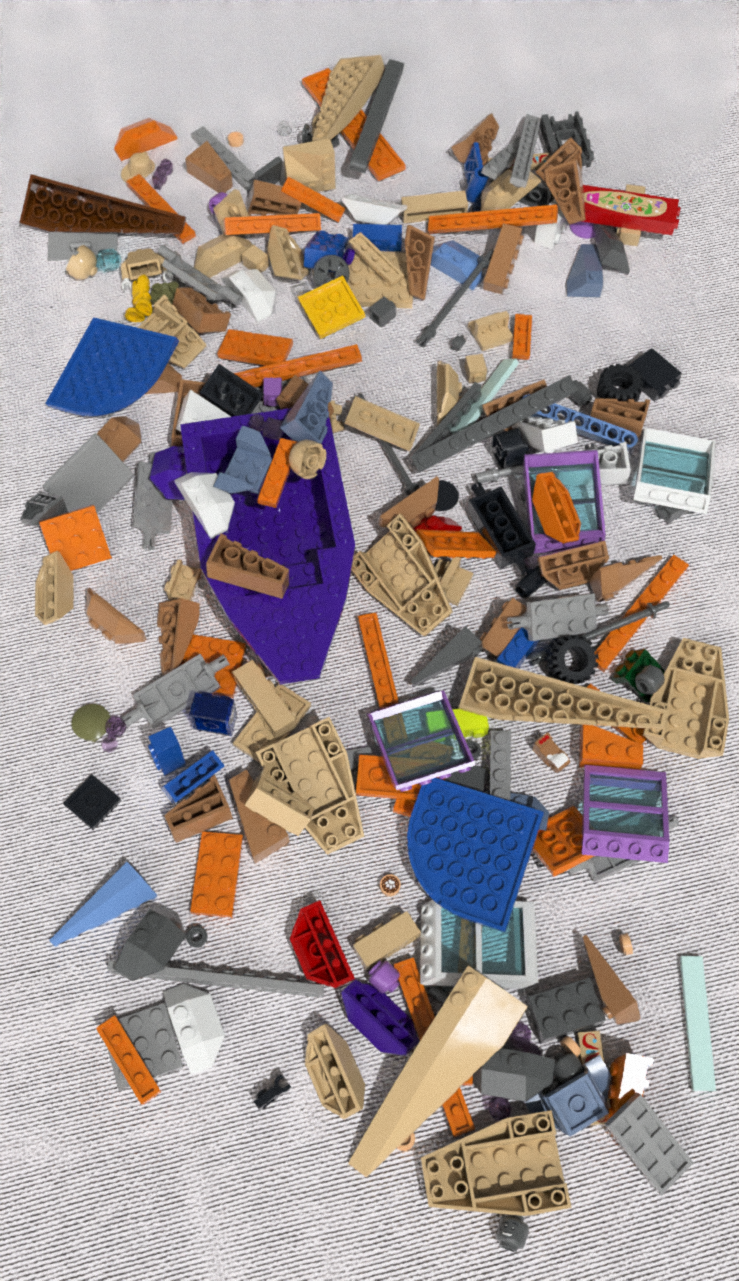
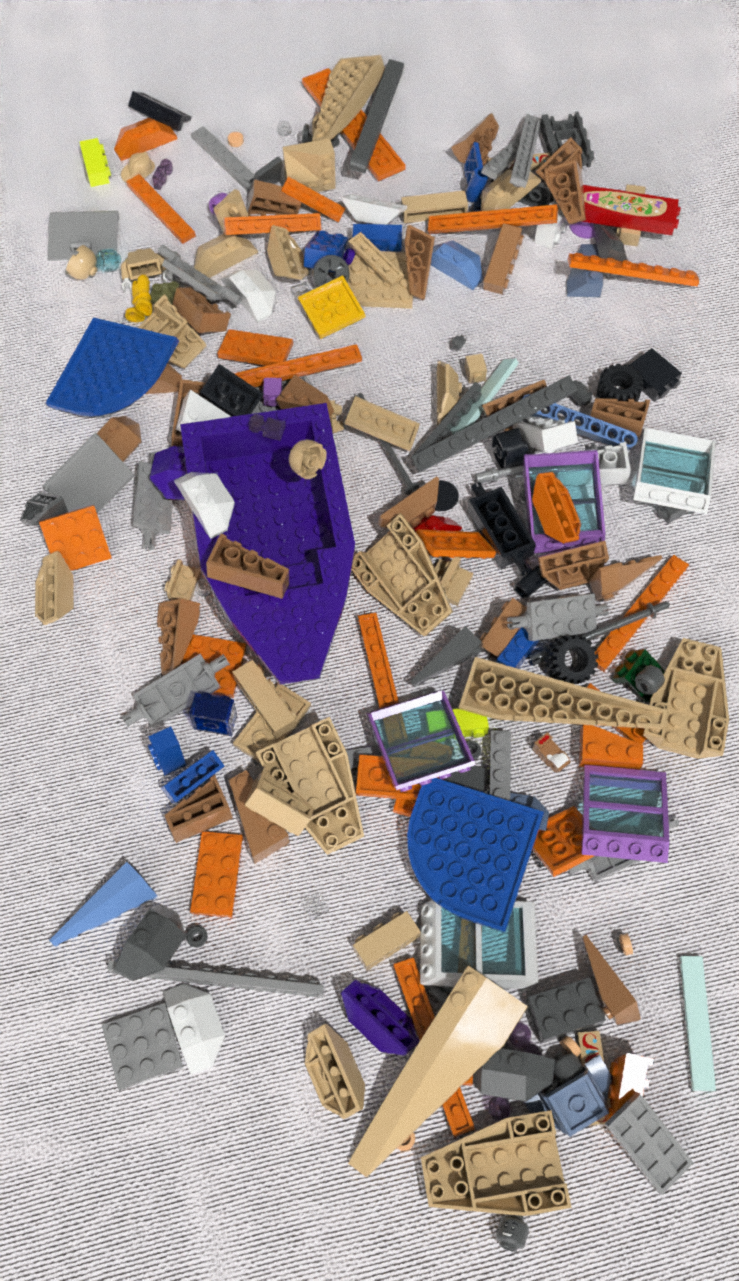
reddish brown wedge [19,174,186,234] -> none
black tile [63,774,121,830] -> none
olive dish [71,704,112,742] -> none
medium nougat wedge [87,587,147,644] -> none
orange plate [96,1015,161,1106] -> none
clear purple plate [101,716,127,753] -> none
medium nougat wedge [185,141,233,193] -> none
sand blue piece [213,425,272,494] -> none
tan brick [242,245,269,273] -> none
black plate [254,1074,291,1112] -> none
orange plate [258,438,297,508] -> none
sand blue wedge [280,371,333,444] -> none
red wedge [290,900,355,988] -> none
medium lavender head [368,961,400,994] -> none
dark grey brick [370,297,396,328] -> none
tile [380,874,401,897] -> none
dark grey bar [416,249,494,348] -> none
tan bracket [468,311,513,351] -> none
orange plate [512,314,532,360] -> none
none -> neon yellow brick [79,138,111,187]
none -> black fence [128,91,192,131]
none -> orange plate [567,253,700,287]

